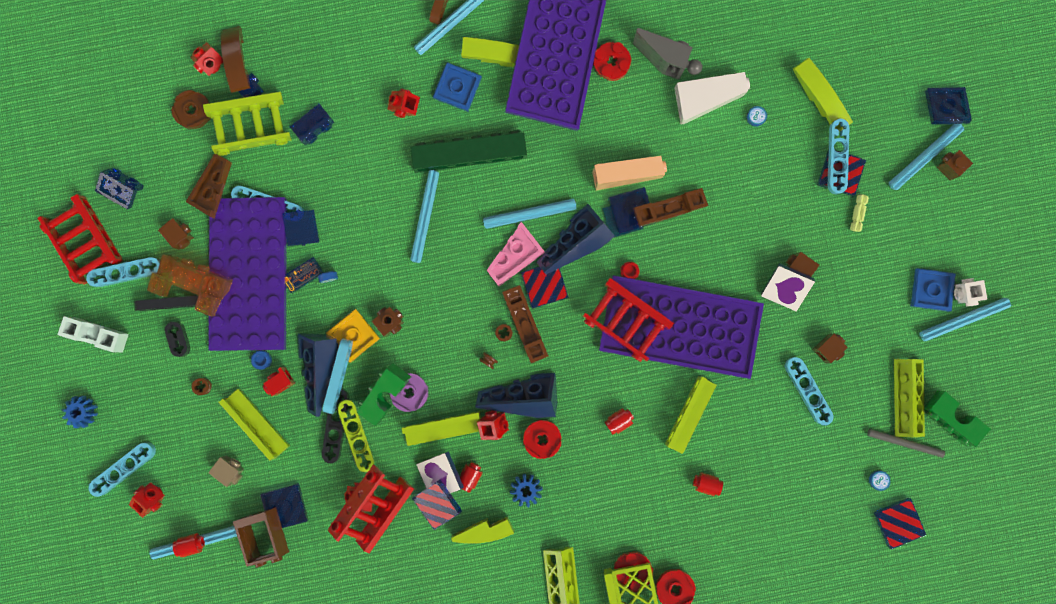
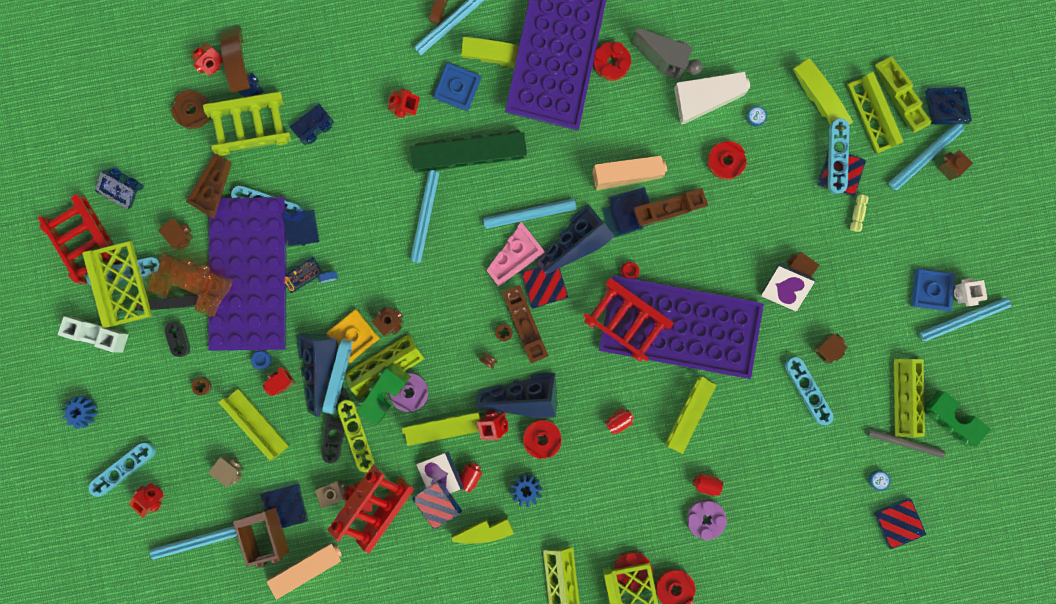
red brick [172,533,205,558] -> none
none -> lime fence [83,241,152,328]
none -> light nougat slope [267,543,342,599]
none -> dark tan brick [315,479,347,509]
none -> lime fence [345,334,424,399]
none -> medium lavender plate [687,500,727,540]
none -> red plate [707,141,747,180]
none -> lime fence [846,72,904,154]
none -> lime slope [875,56,932,133]

